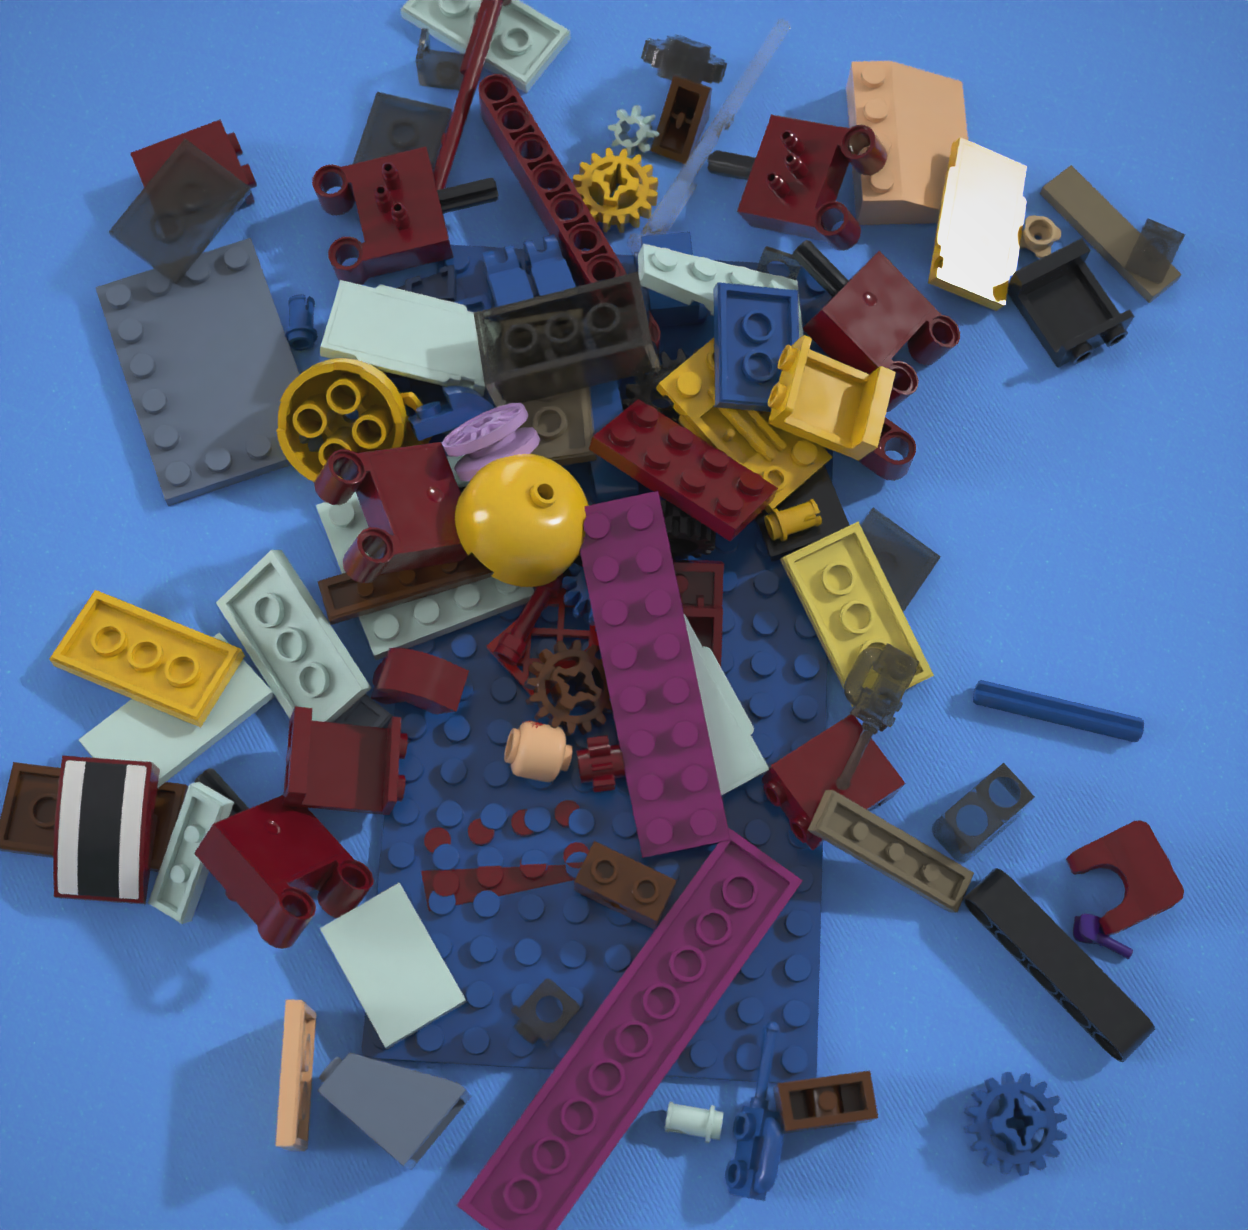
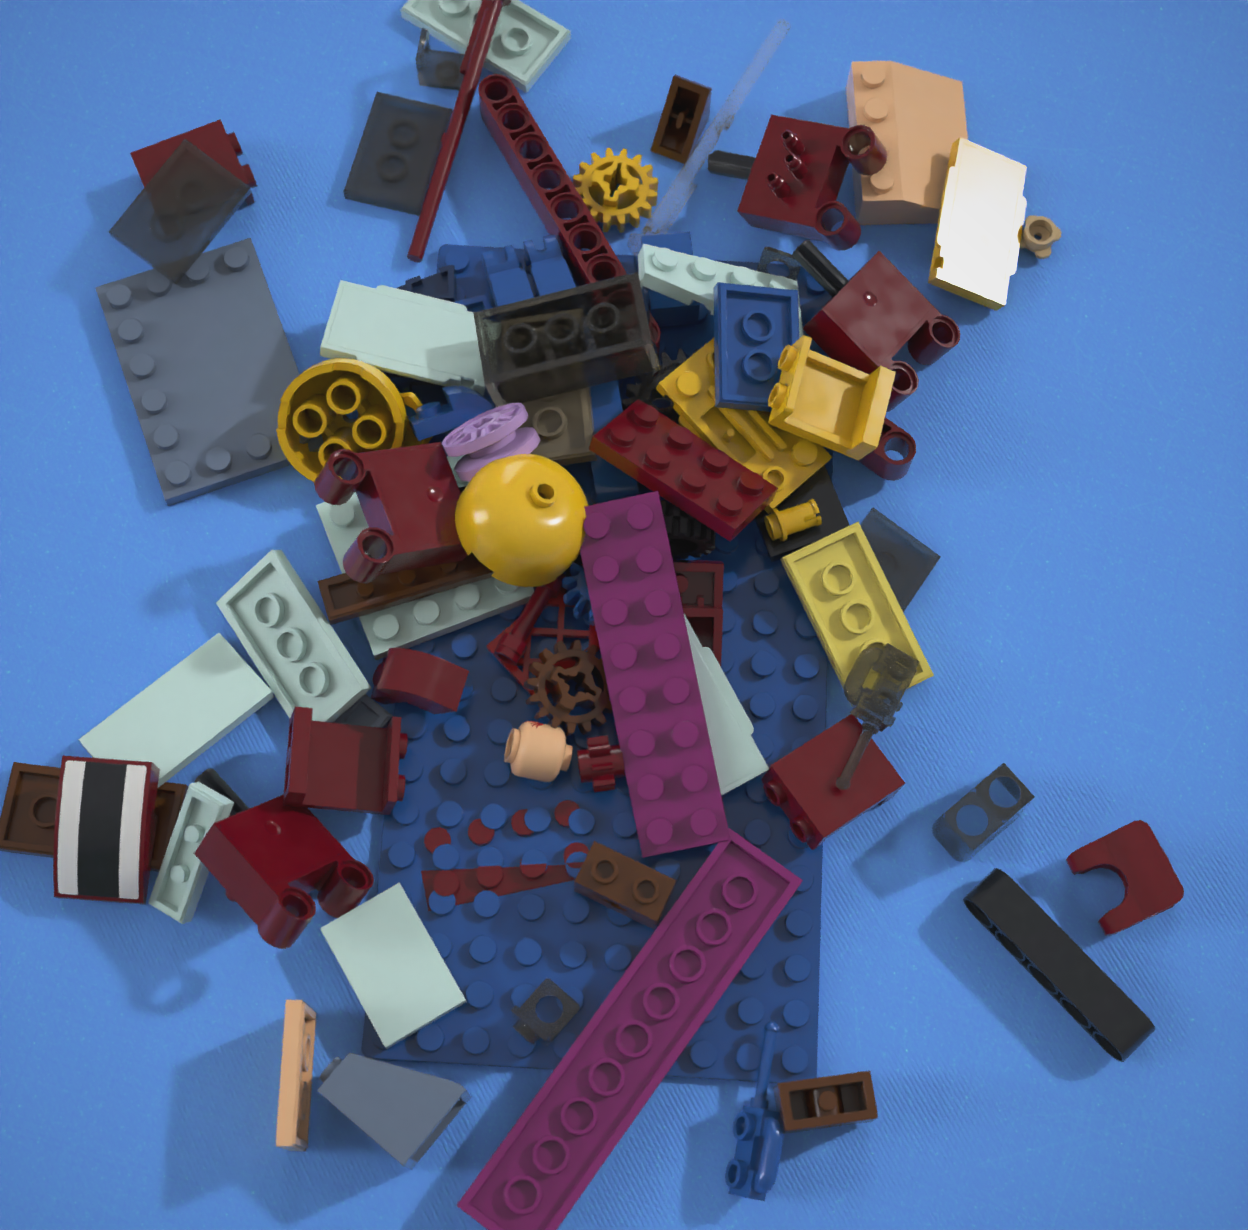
yellow tile [49,590,245,727] -> none
blue pin [285,294,318,350] -> none
dark red piece [312,147,499,285] -> none
light aqua gear [608,105,659,156] -> none
clear smoke gear [641,34,727,84] -> none
light aqua pin [665,1102,724,1143] -> none
dark tan tile [808,790,974,913] -> none
blue gear [964,1072,1067,1176] -> none
blue axle [973,680,1144,742] -> none
black panel [1007,238,1135,368] -> none
dark tan tile [1040,165,1182,303] -> none
dark purple hand [1073,914,1133,959] -> none
clear smoke bracket [1125,218,1185,284] -> none

